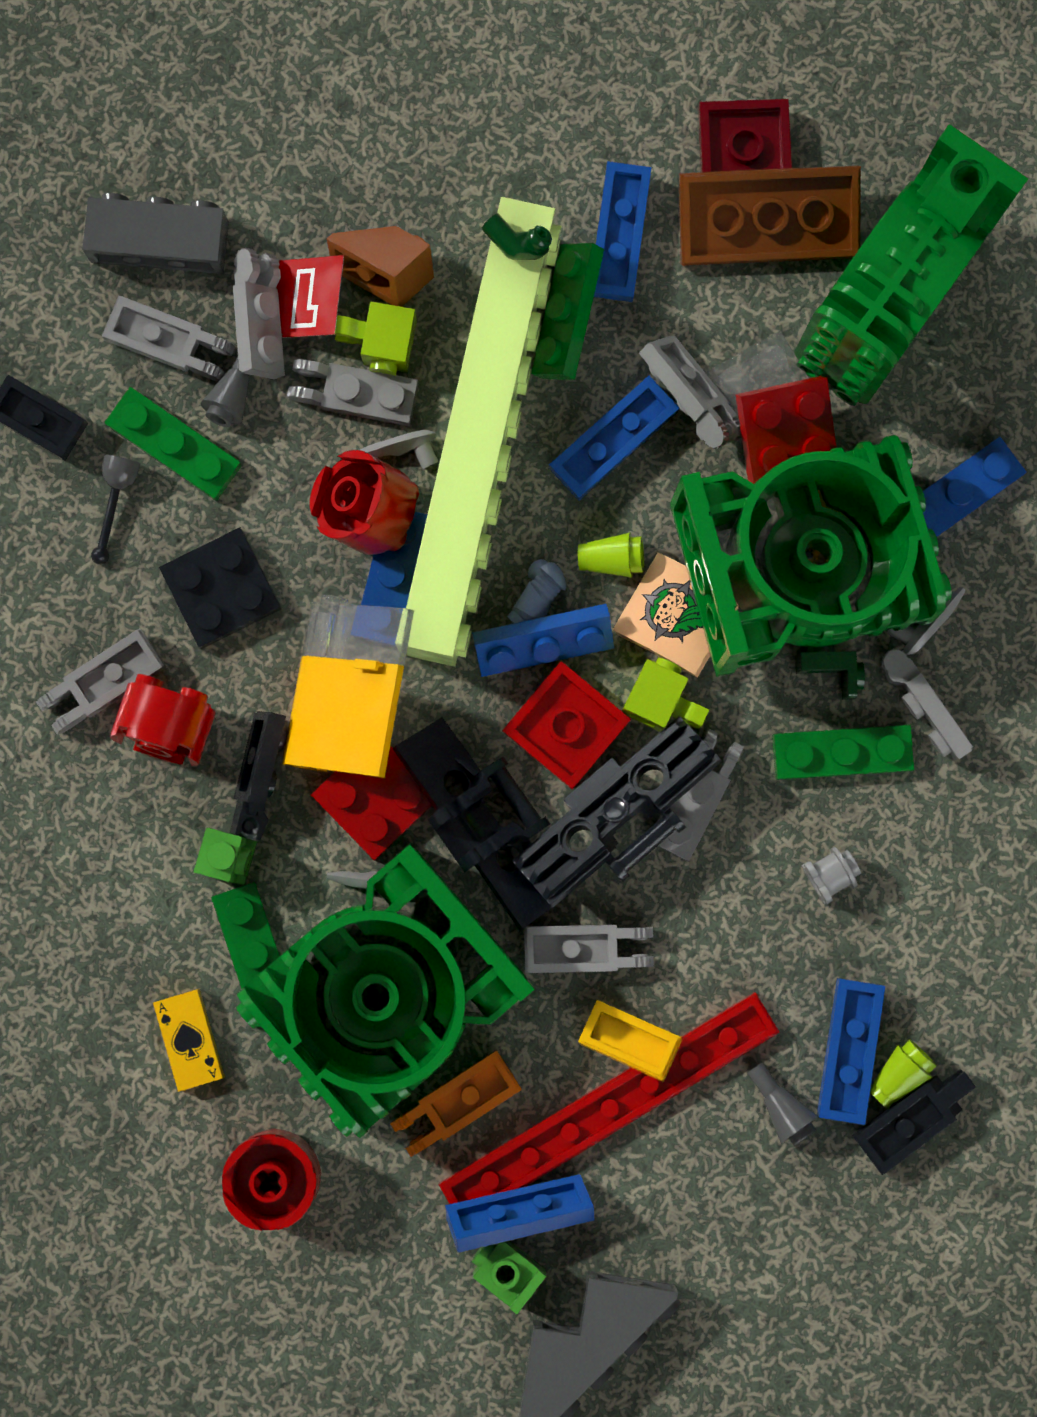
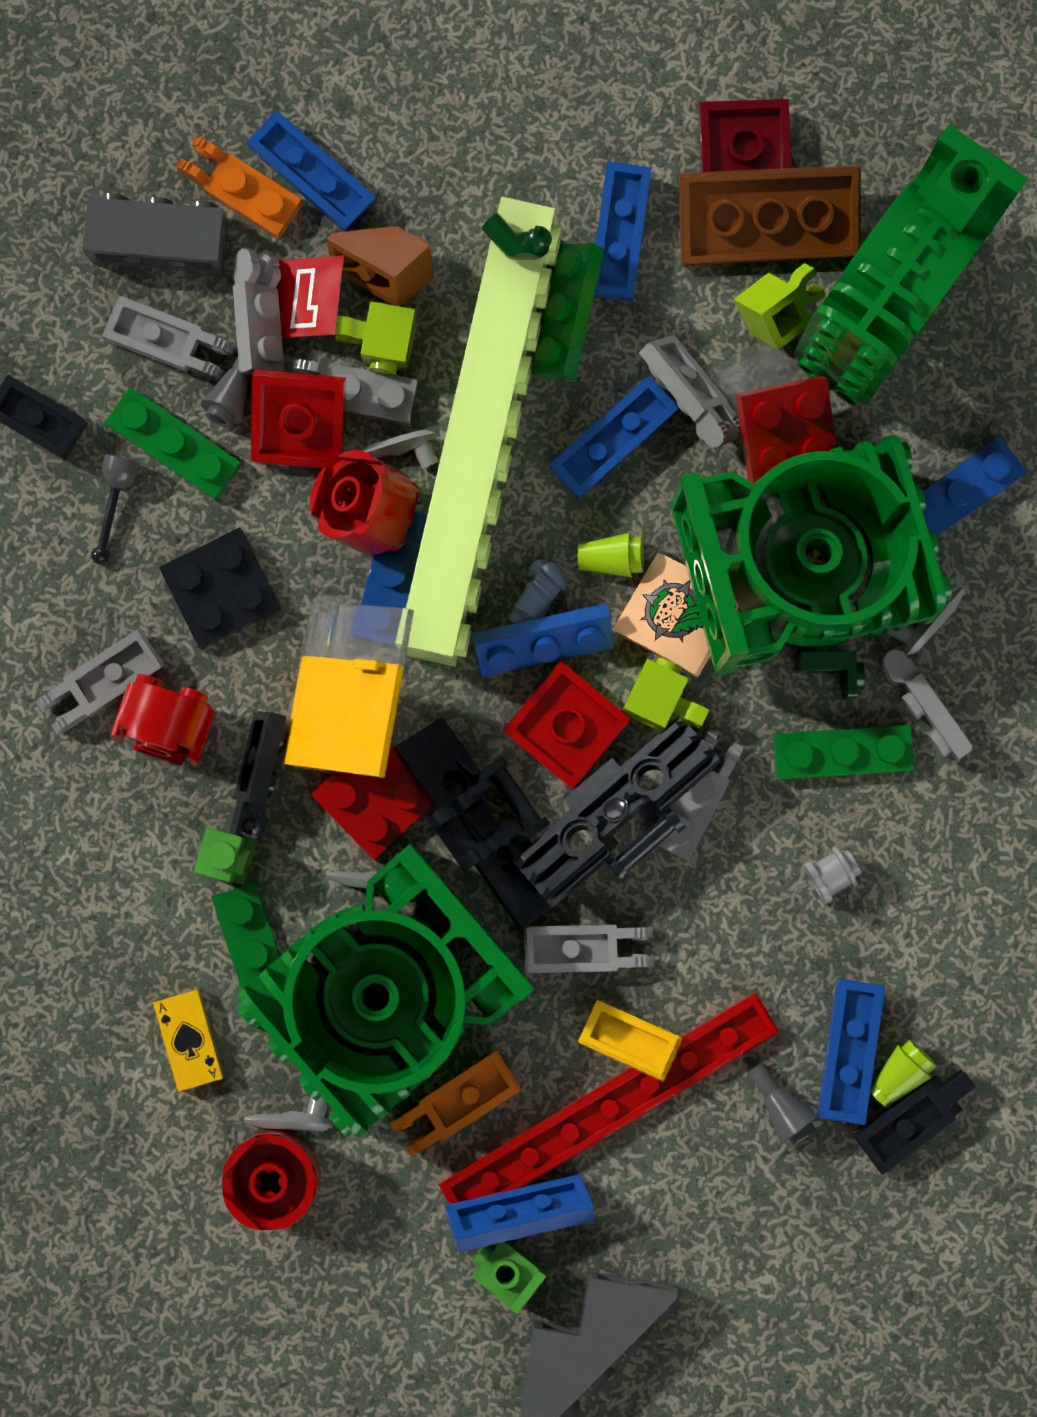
none -> orange hinge [176,136,303,240]
none -> light grey bar [244,1097,333,1132]
none -> blue plate [246,110,377,232]
none -> red plate [251,369,346,468]
none -> lime brick [734,263,826,350]

